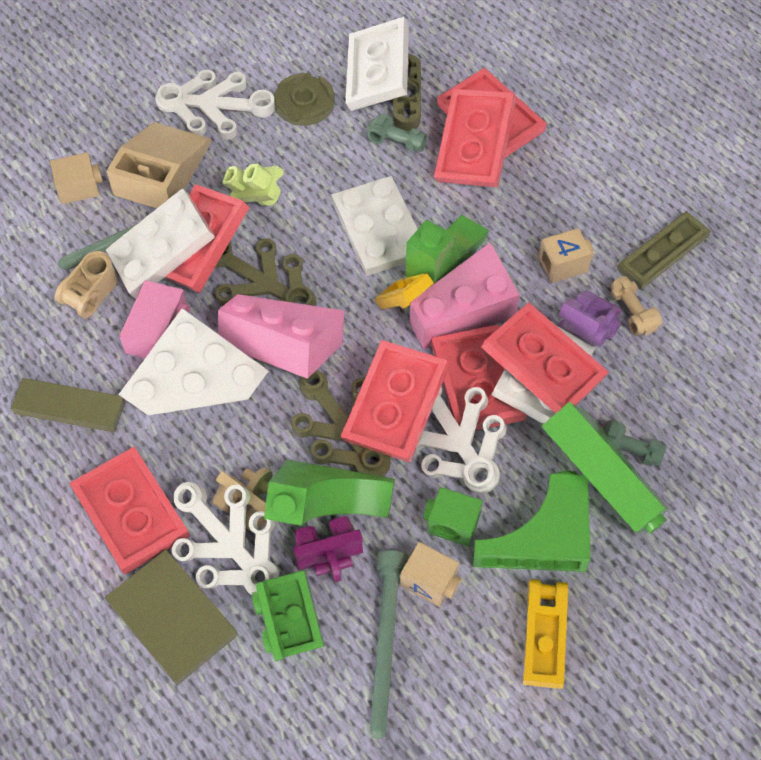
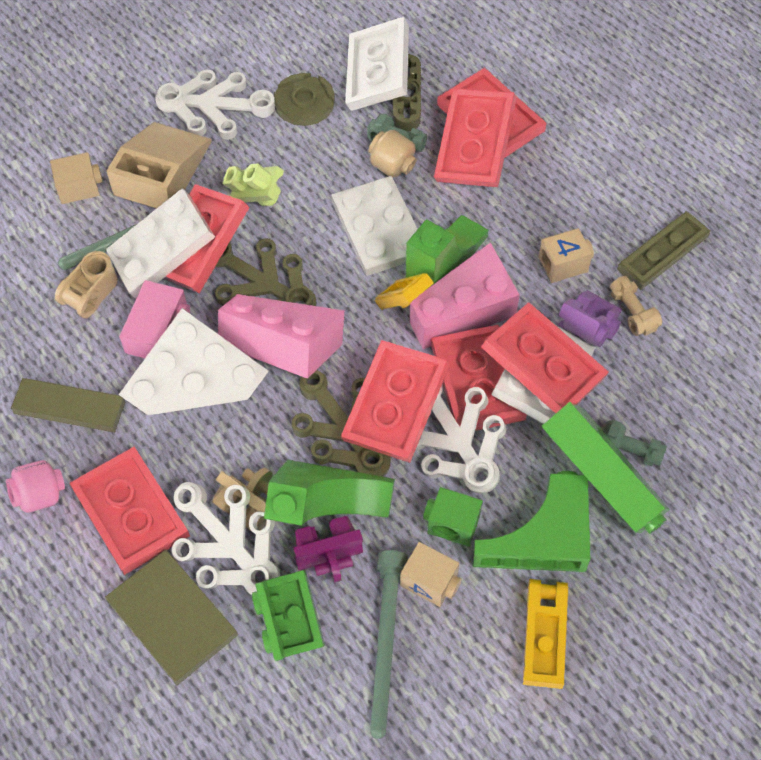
none -> bright pink head [6,460,65,513]
none -> tan head [368,130,417,178]

